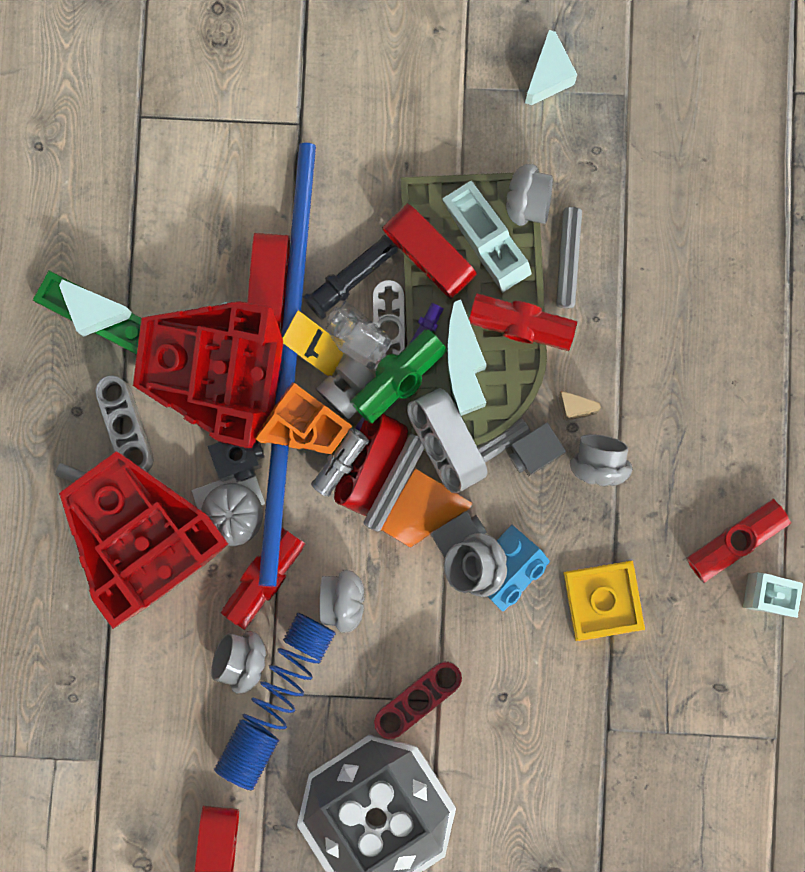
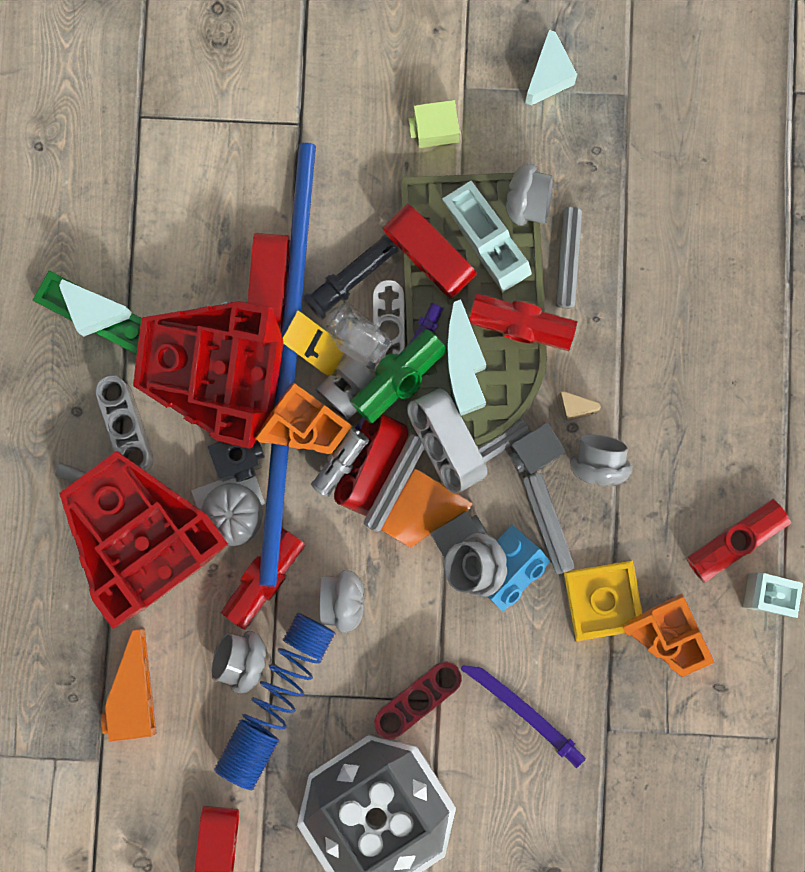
none -> orange slope [101,629,157,742]
none -> yellowish green brick [408,100,460,148]
none -> dark purple sword [461,665,586,768]
none -> light grey axle [523,473,575,574]
none -> orange slope [622,593,714,677]

